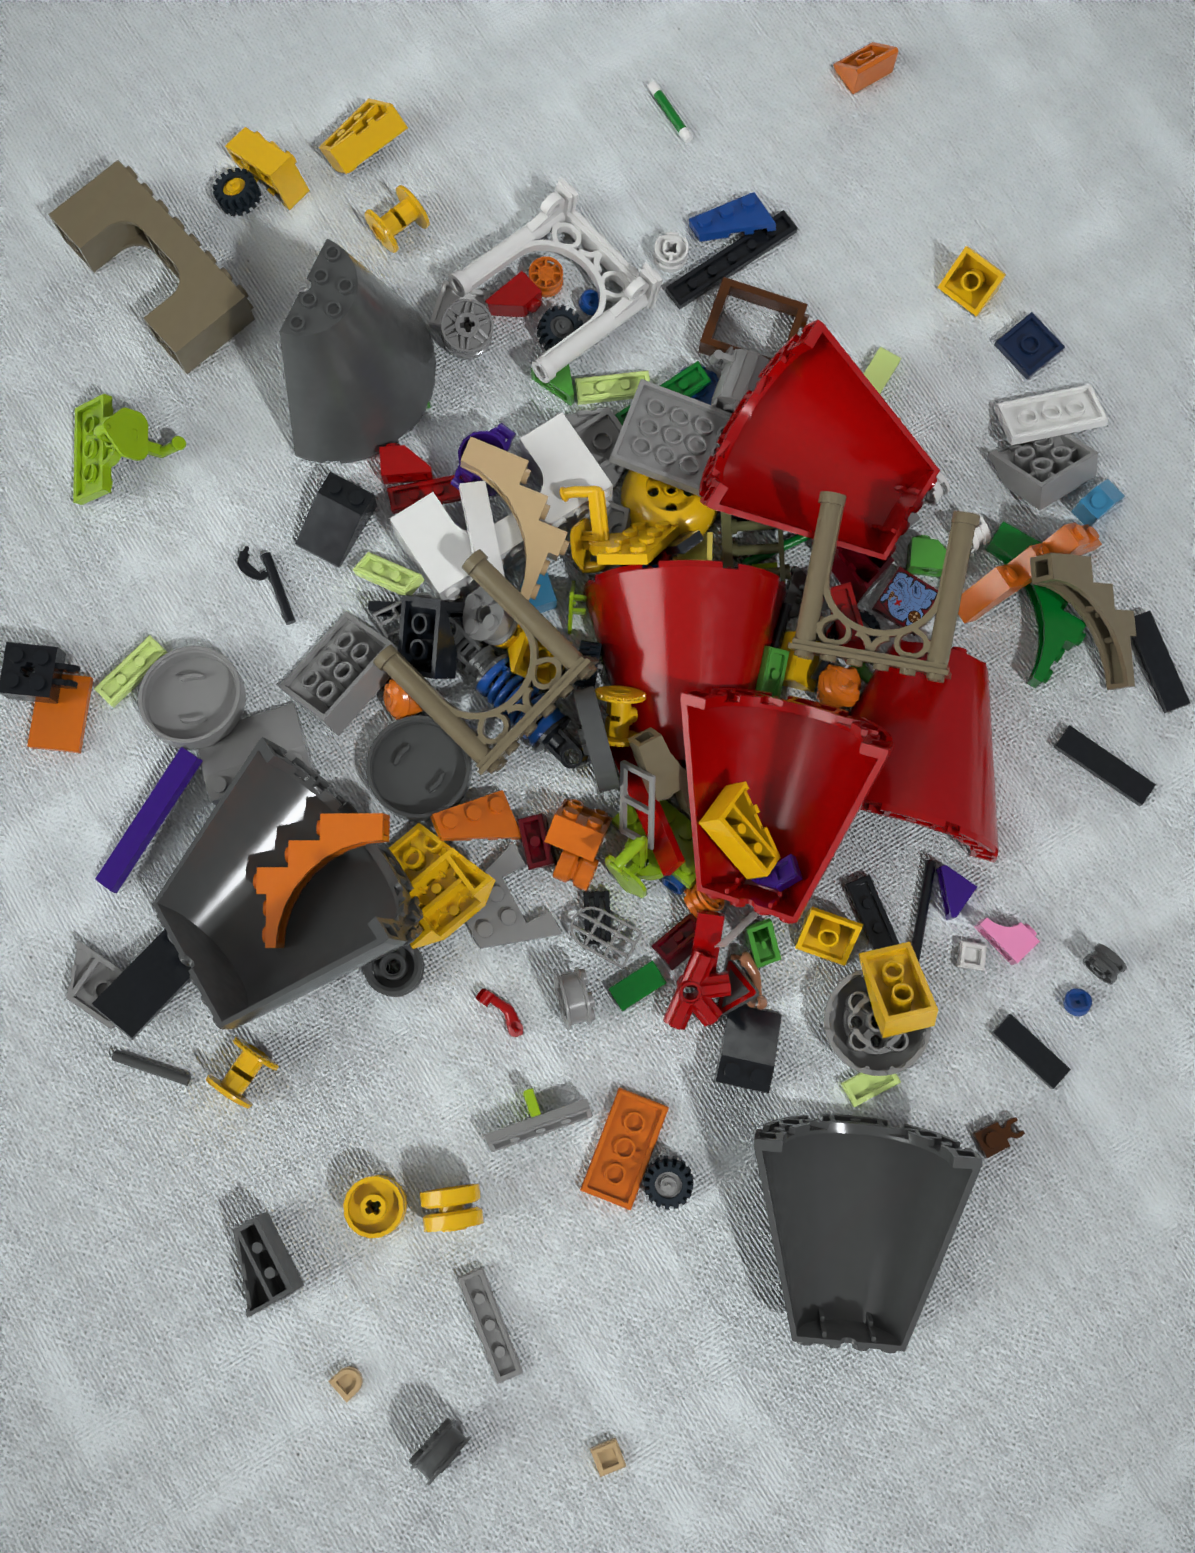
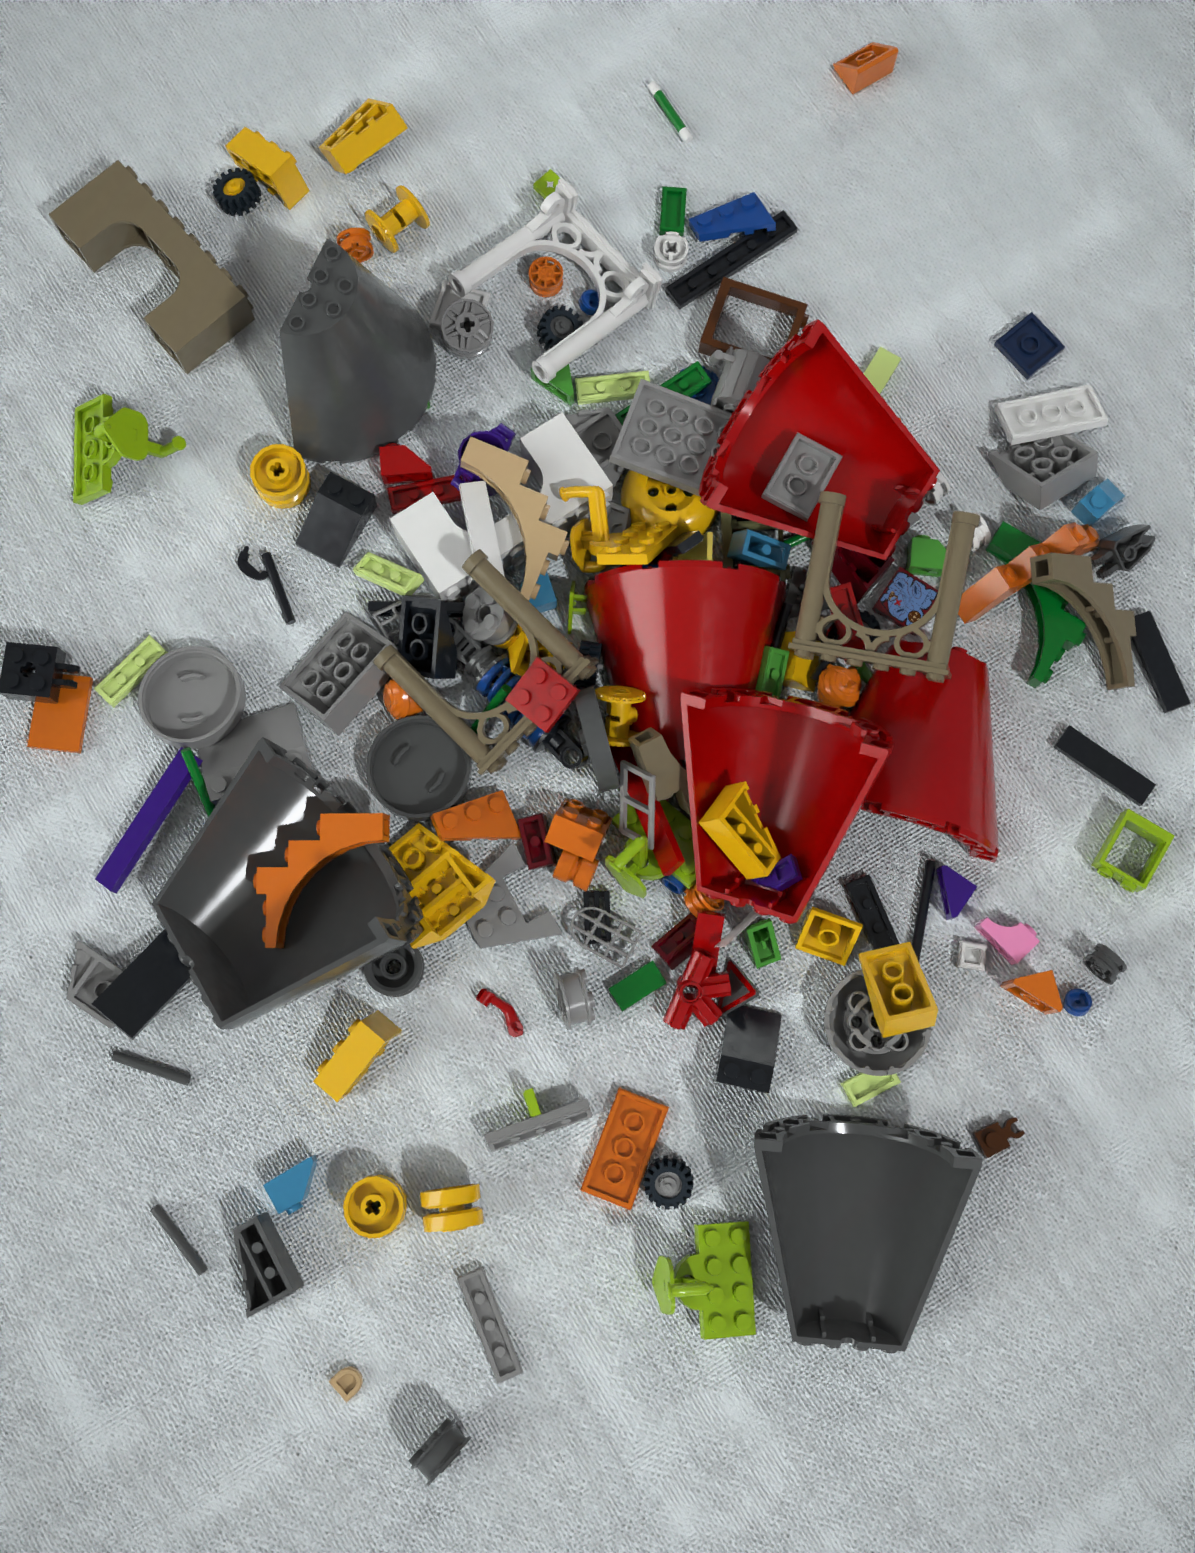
yellow hose [206,1037,279,1109] -> none
red slope [485,271,542,317] -> none
tan tile [590,1437,626,1477] -> none
nougat piece [730,951,767,1009] -> none
yellow slope [937,246,1006,316] -> none
black tile [991,1014,1071,1089] -> none
none -> dark grey piece [150,1204,208,1276]
none -> green bar [180,747,215,817]
none -> yellow wheel [250,444,311,509]
none -> dark azure slope [263,1156,318,1215]
none -> yellow wedge [313,1010,402,1103]
none -> orange wheel [336,228,374,263]
none -> green bar [470,684,512,734]
none -> red plate [505,657,581,733]
none -> lime tile [533,169,560,199]
none -> lime plate [652,1221,756,1340]
none -> green tile [659,187,687,237]
none -> dark azure slope [727,529,792,570]
none -> light grey tile [761,432,843,522]
none -> orange slope [1000,970,1063,1015]
none -> dark grey hinge [1091,524,1155,579]
none -> lime window [1091,809,1175,893]

